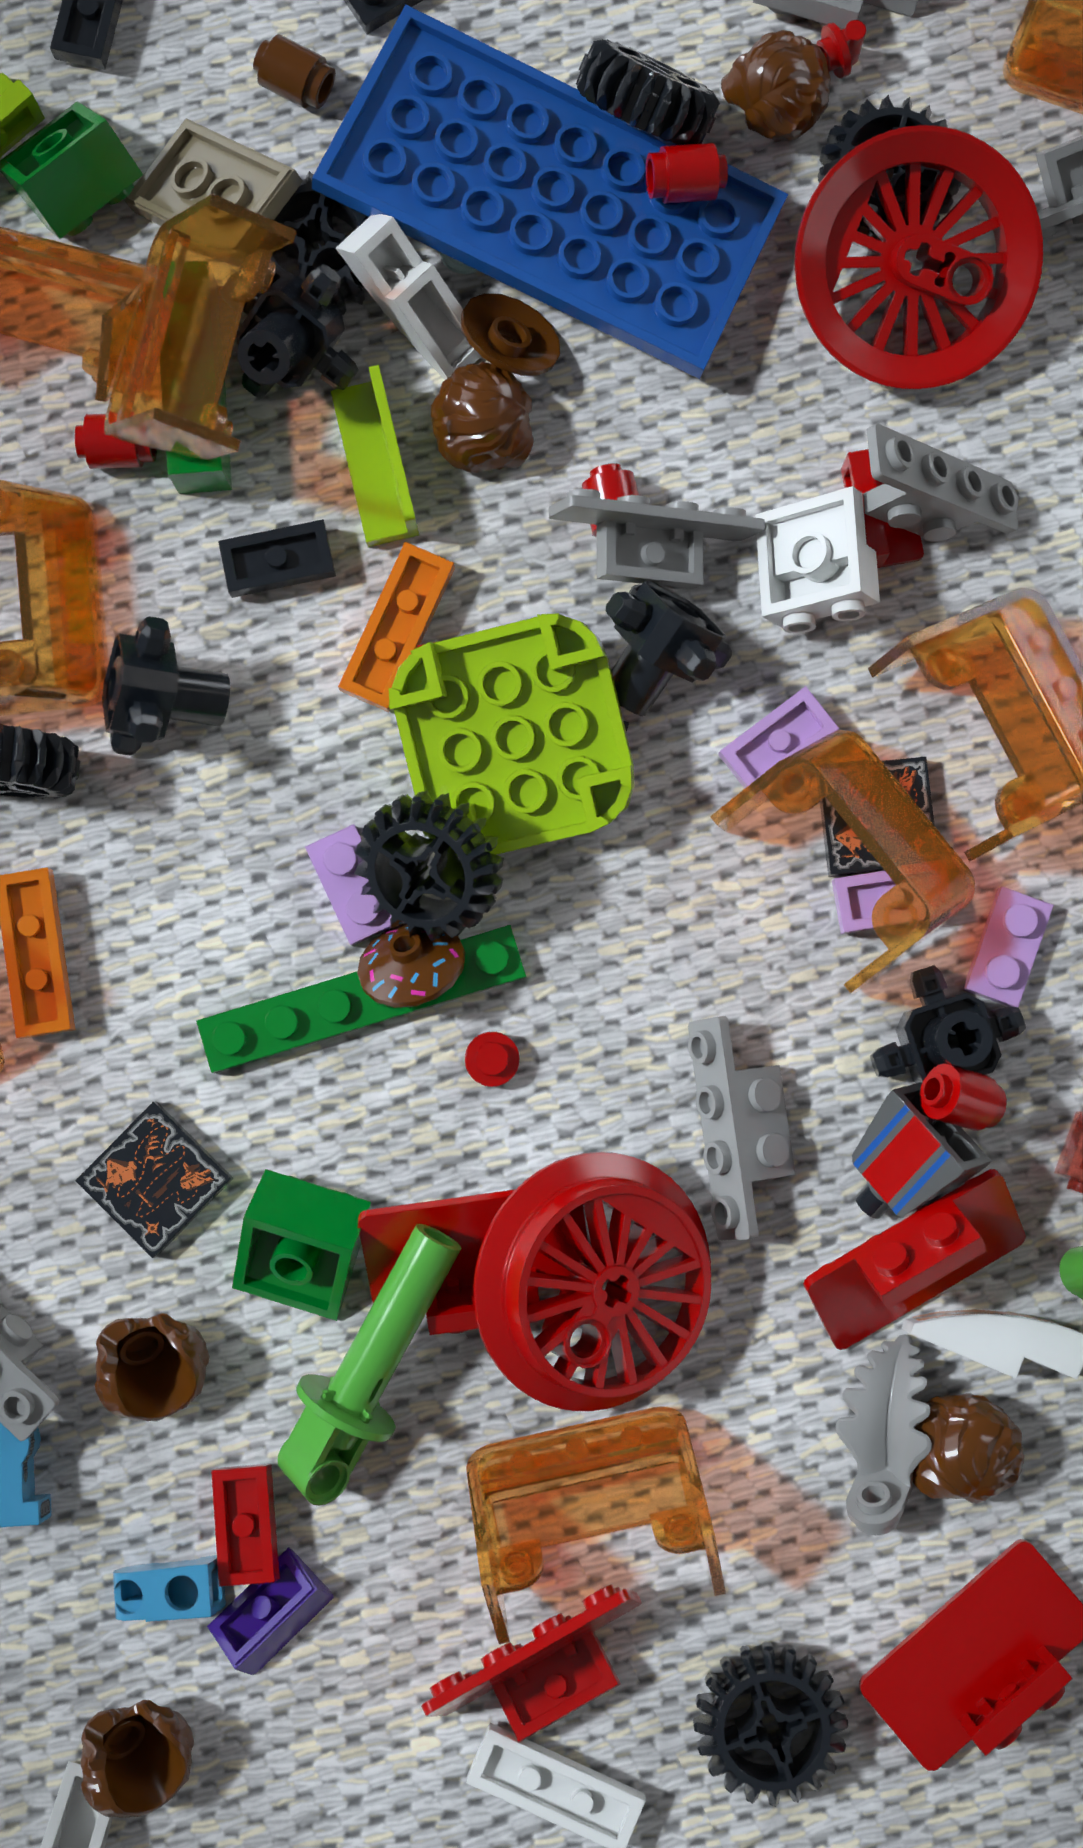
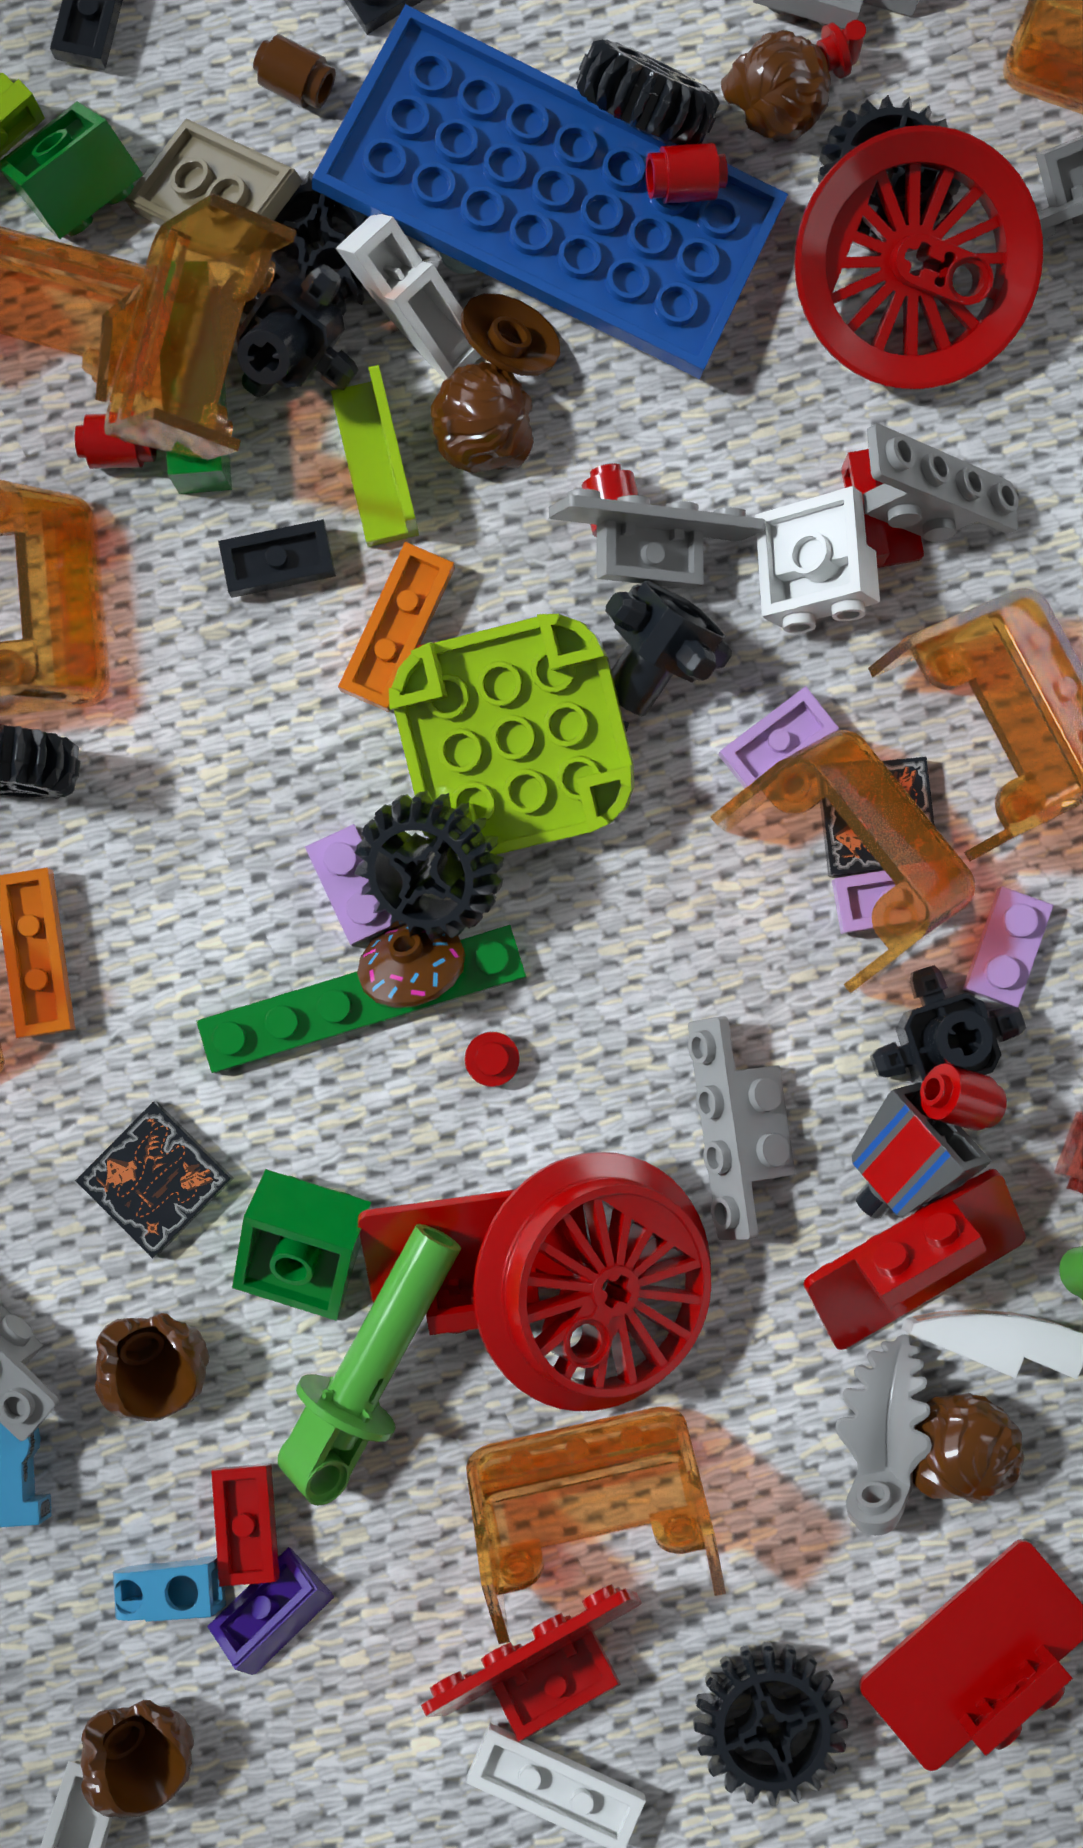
black piece [102,616,230,756] -> none

